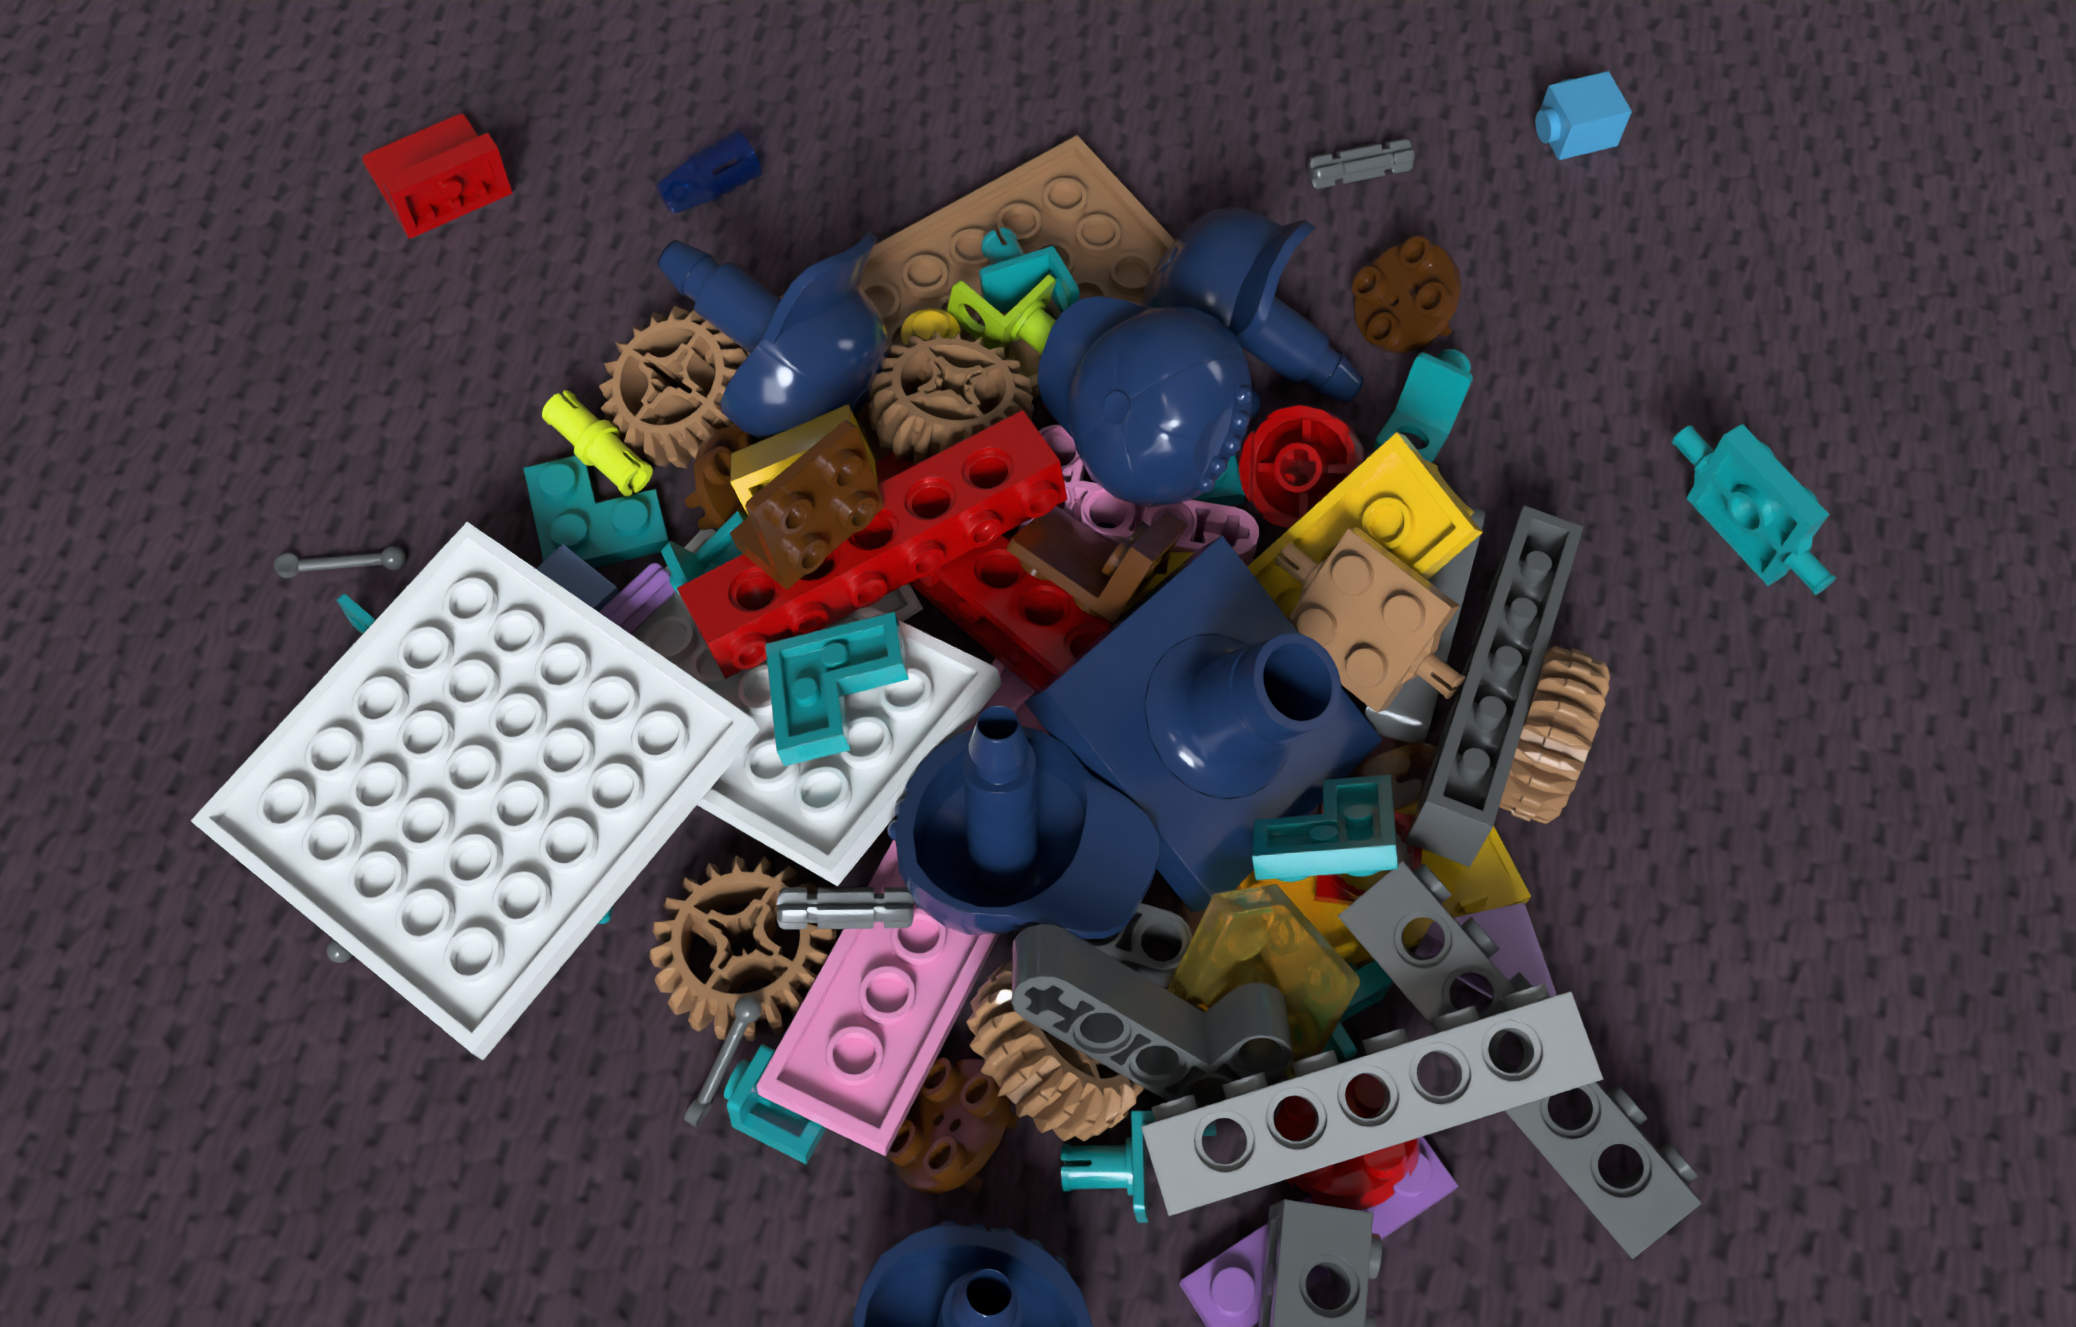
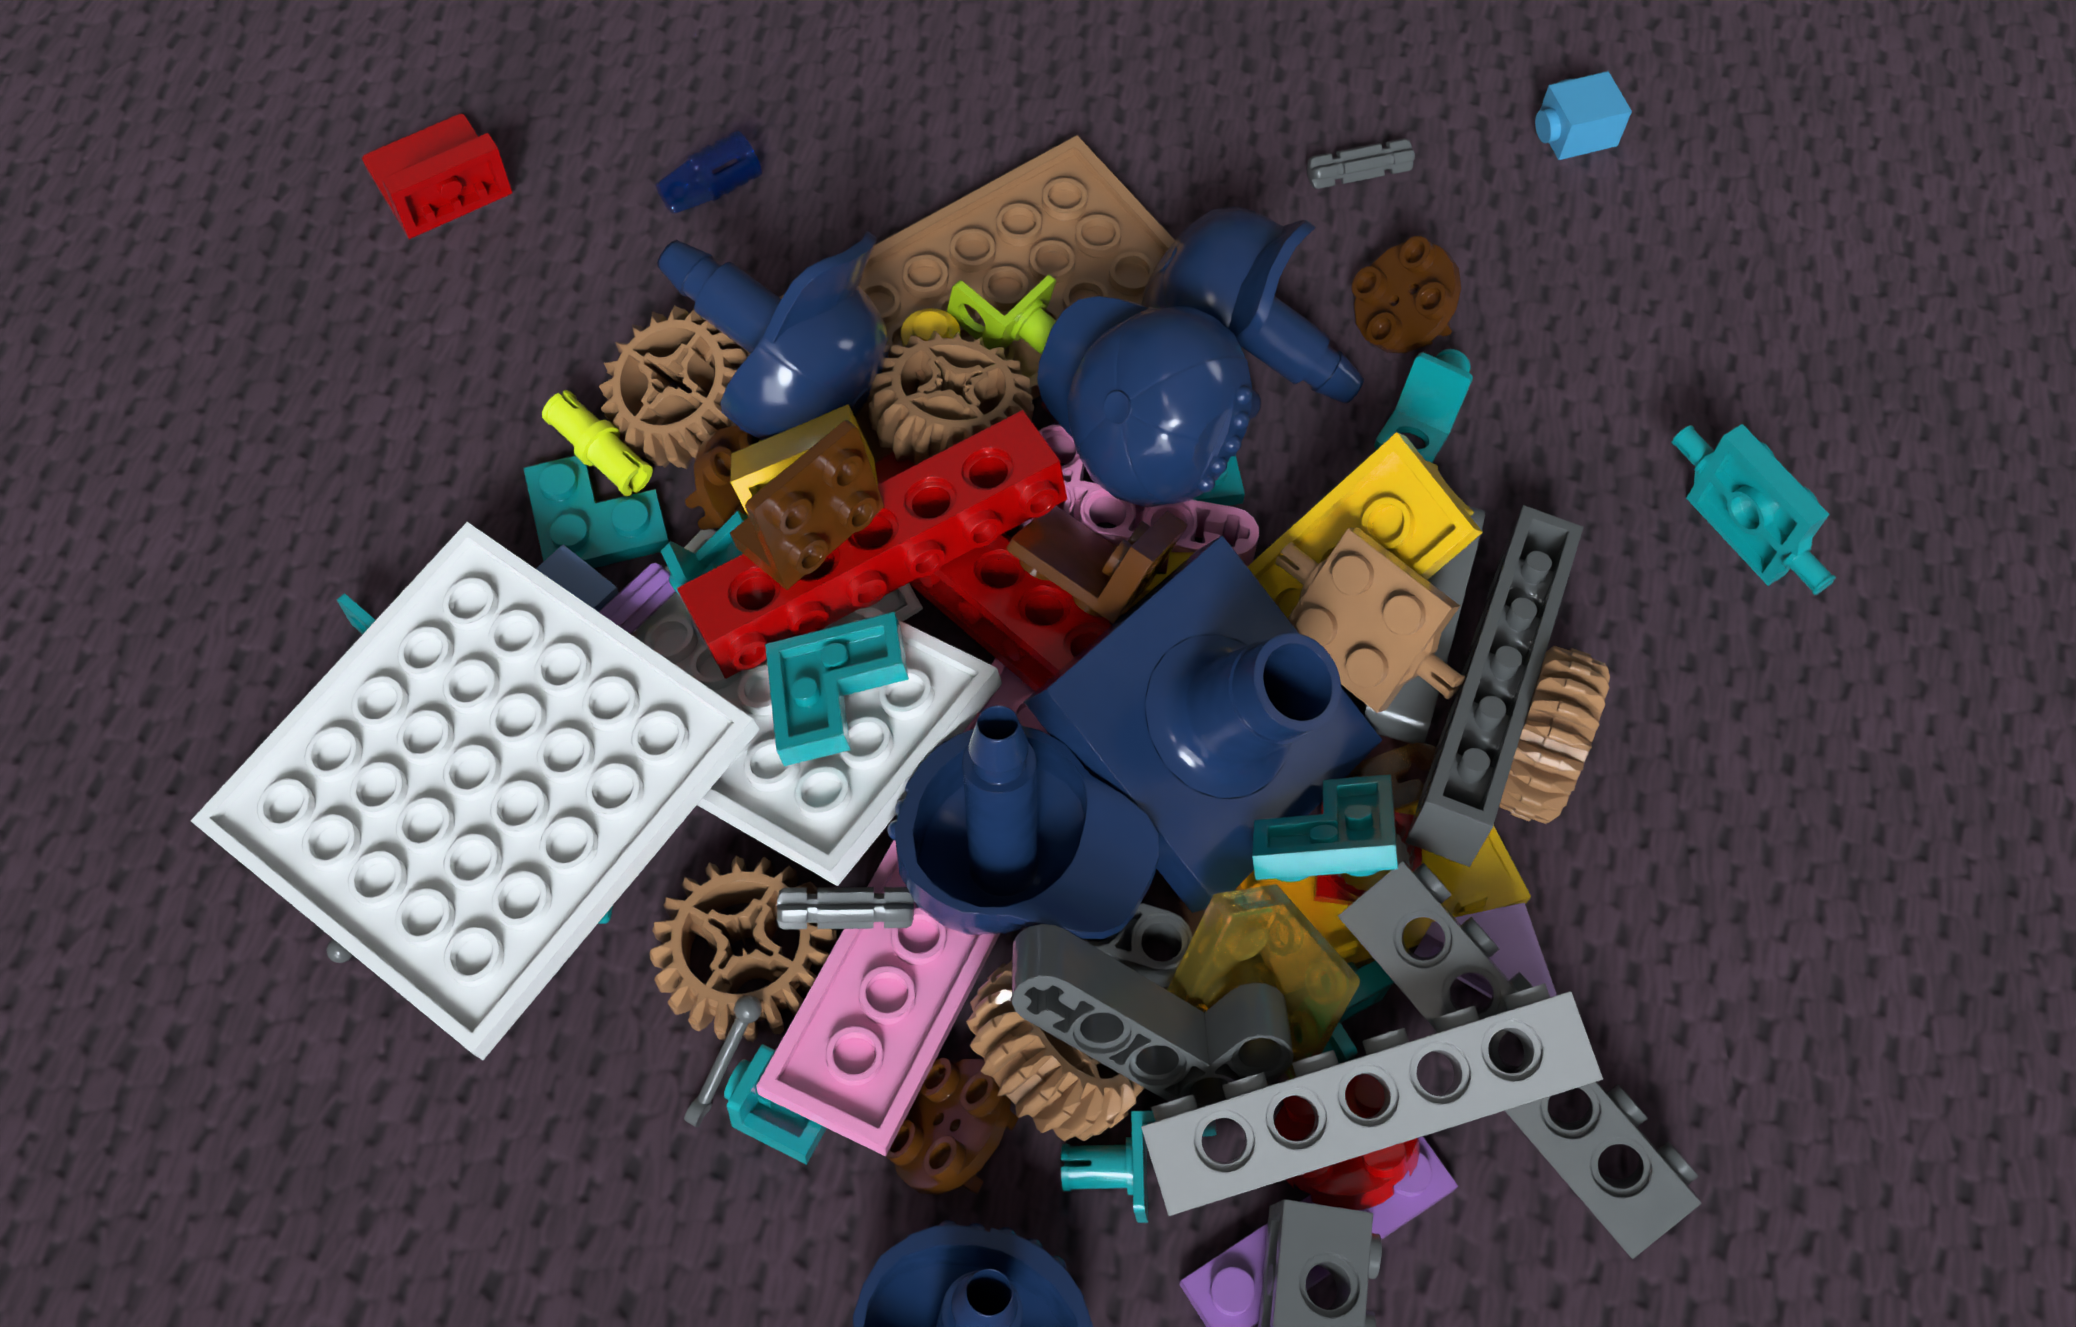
dark grey hinge [274,546,406,578] -> none
teal bracket [979,227,1080,313] -> none
red cylinder [1239,405,1365,528] -> none

